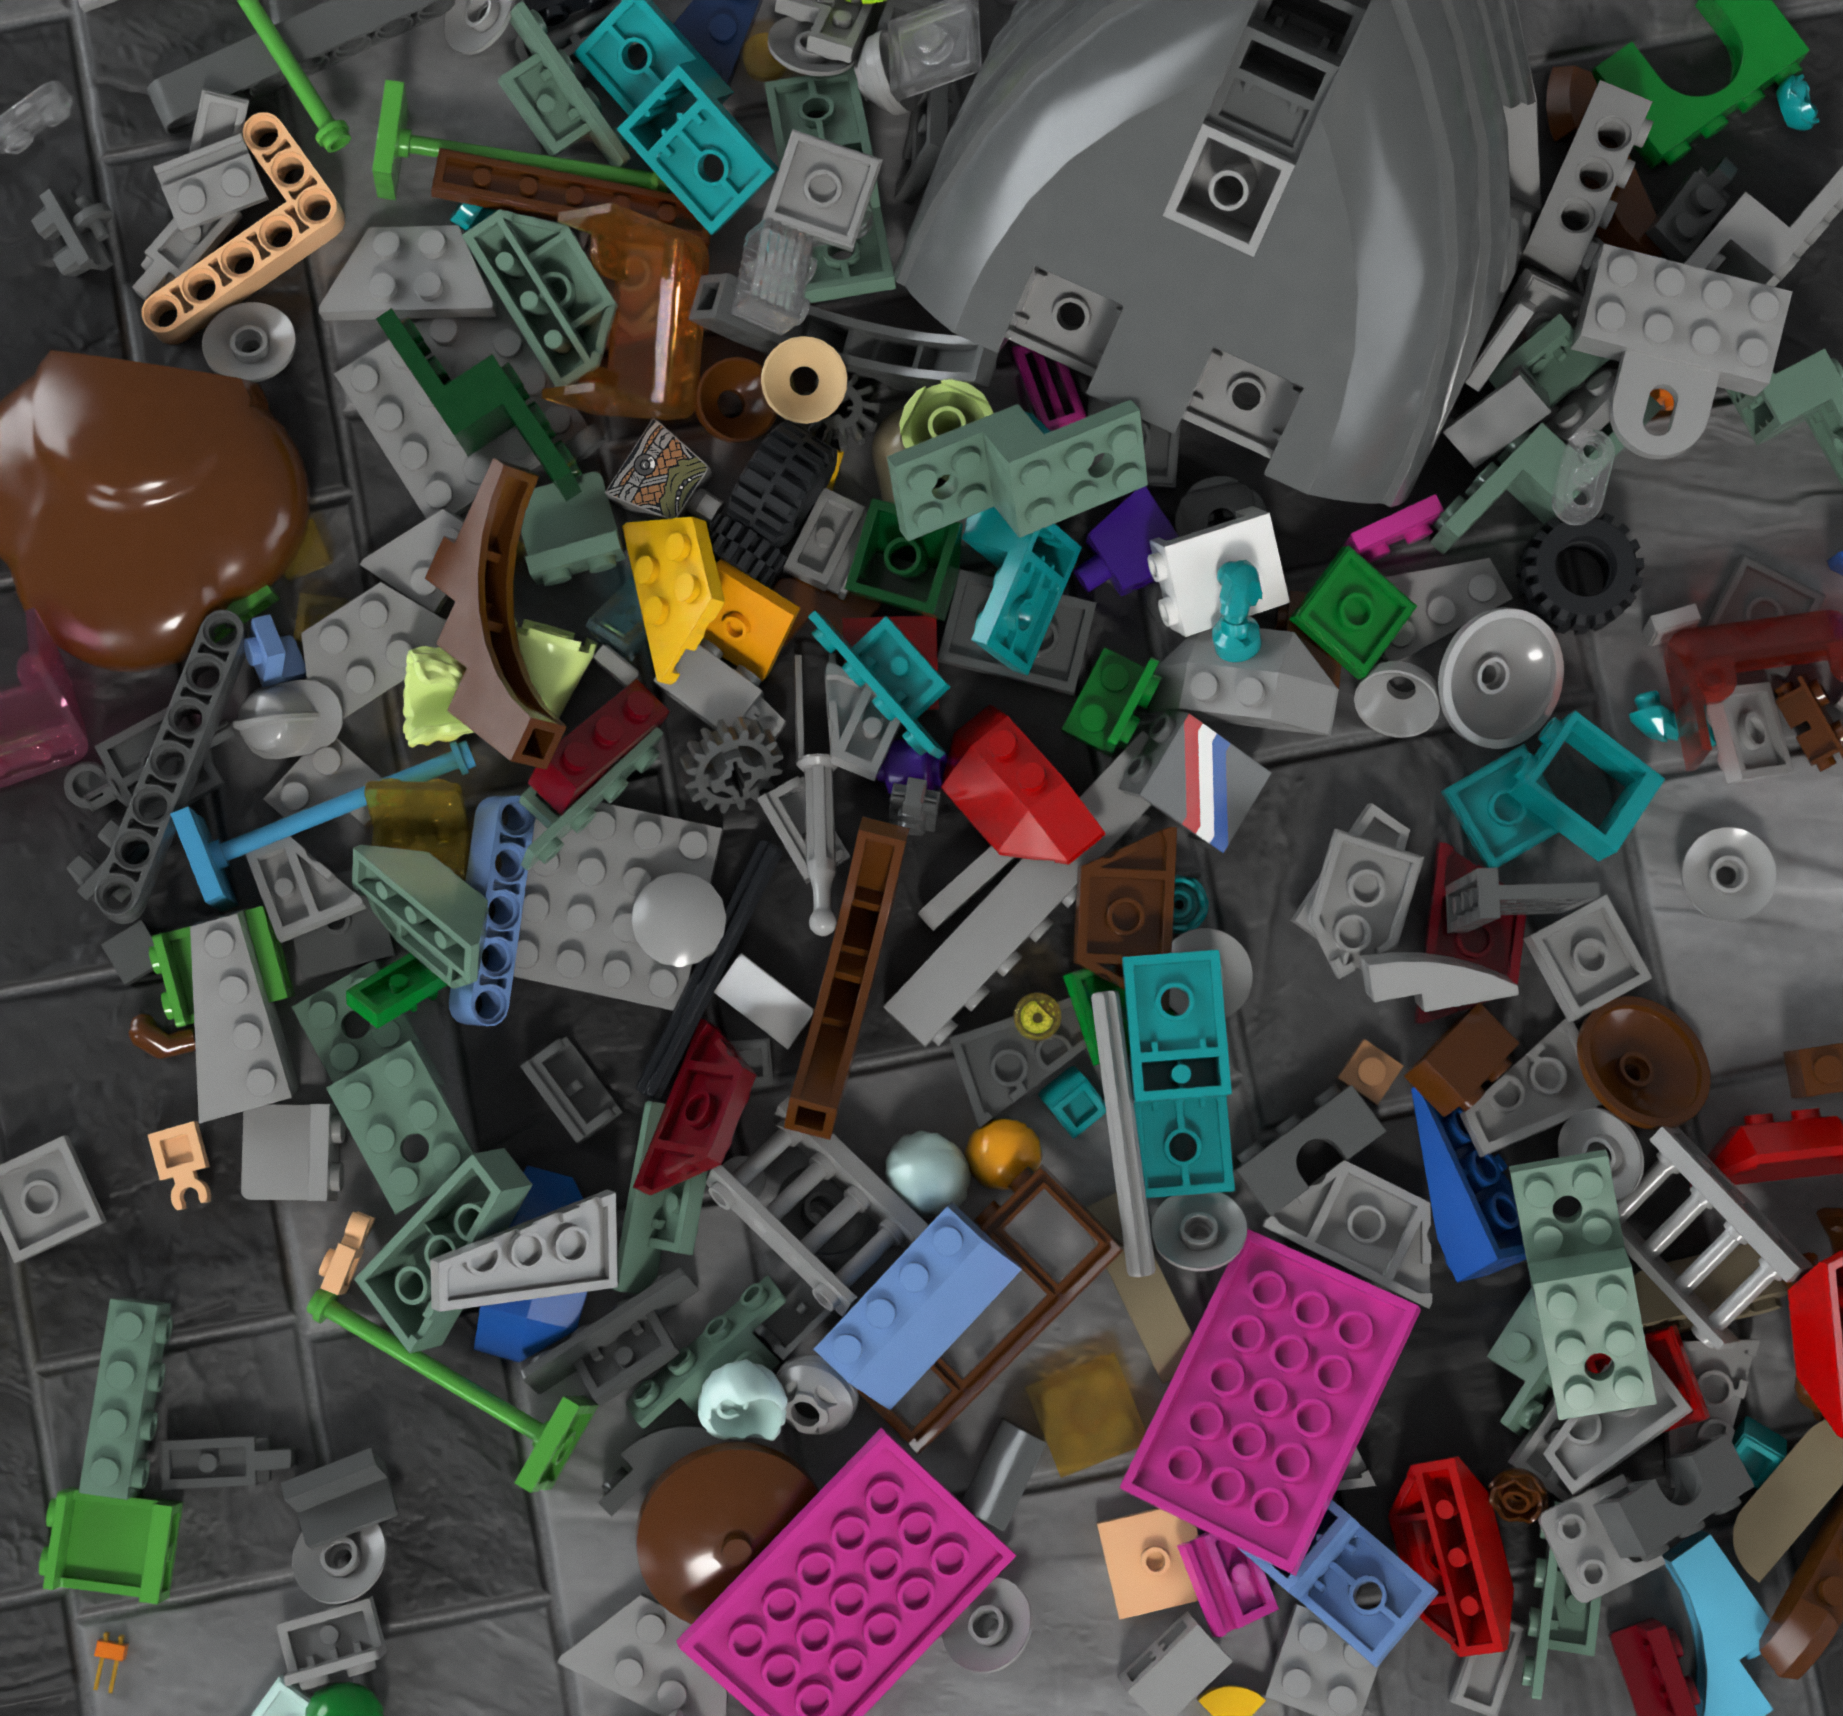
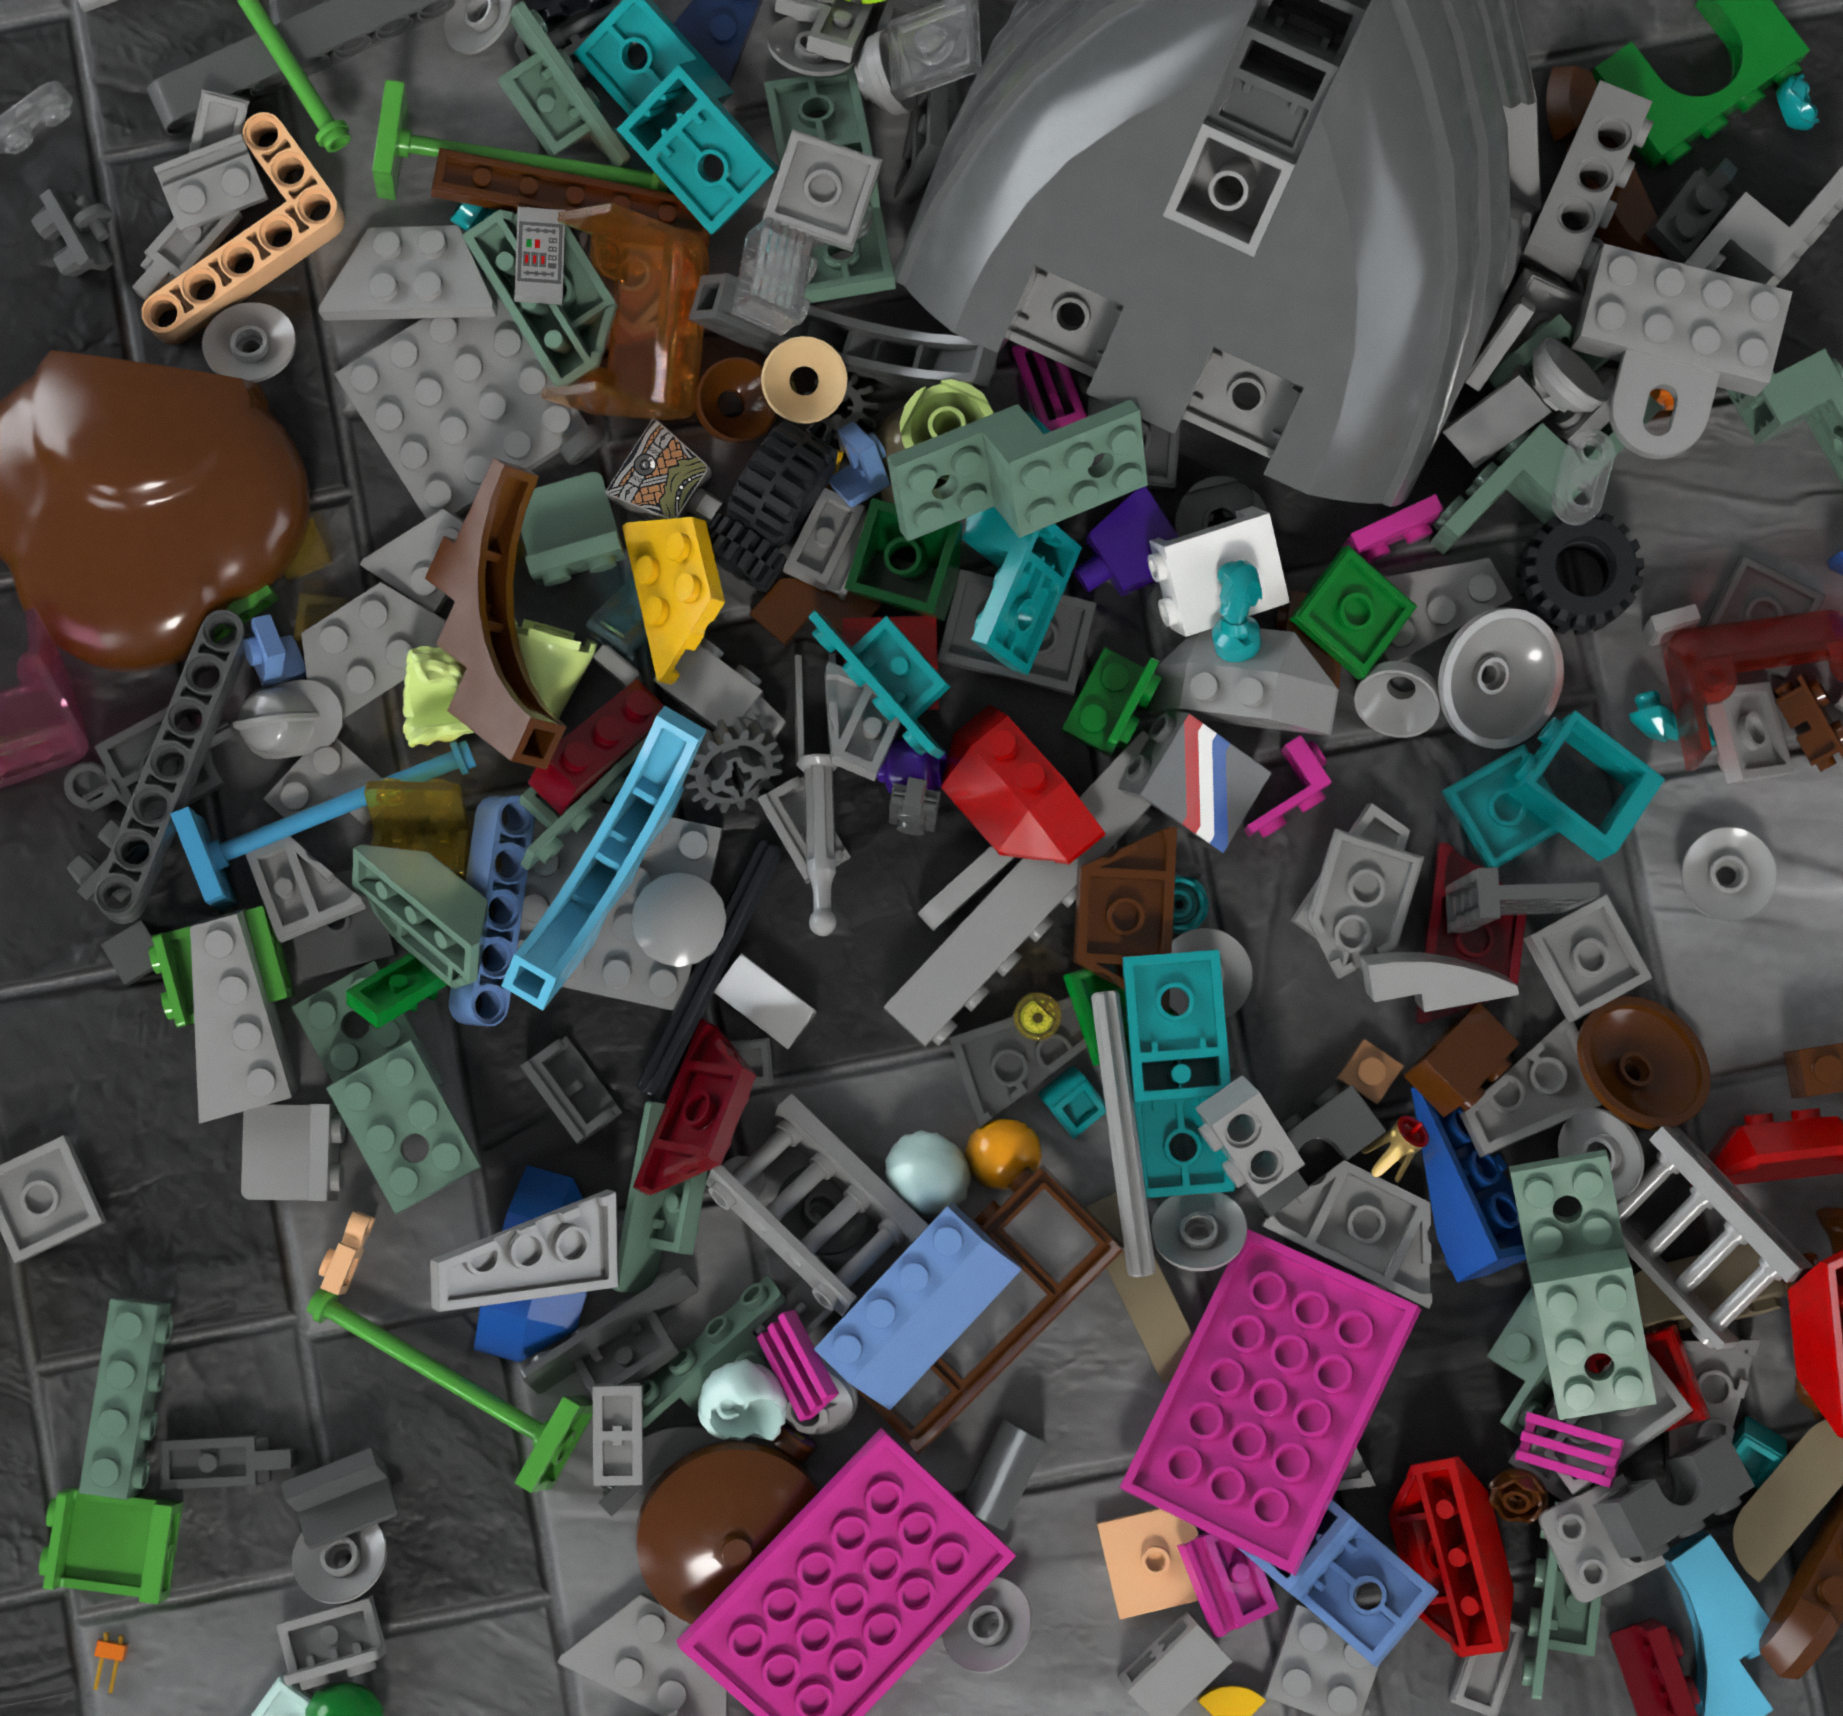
reddish brown arm [128,1013,196,1059] -> none
light nougat plate [148,1121,211,1210] -> none
sand green wedge [354,1148,533,1354] -> none
dark green bracket [376,308,582,502] -> none
light orange plate [704,559,801,682] -> none
clear yellow tile [742,33,787,82] -> none
reddish brown arch [784,817,910,1140] -> none
clear yellow plate [1025,1351,1146,1478] -> none
none -> medium azure arch [501,706,707,1010]
none -> light grey tile [514,207,565,305]
none -> light grey hinge [592,1383,643,1486]
none -> dark pink tile [757,1310,839,1421]
none -> reddish brown tile [771,1422,817,1462]
none -> medium blue bracket [829,421,890,507]
none -> light grey brick [1195,1075,1305,1198]
none -> dark pink bracket [1244,735,1332,839]
none -> pearl gold piece [1360,1116,1429,1183]
none -> dark pink tile [1515,1412,1625,1488]
none -> light grey piece [1531,337,1607,413]

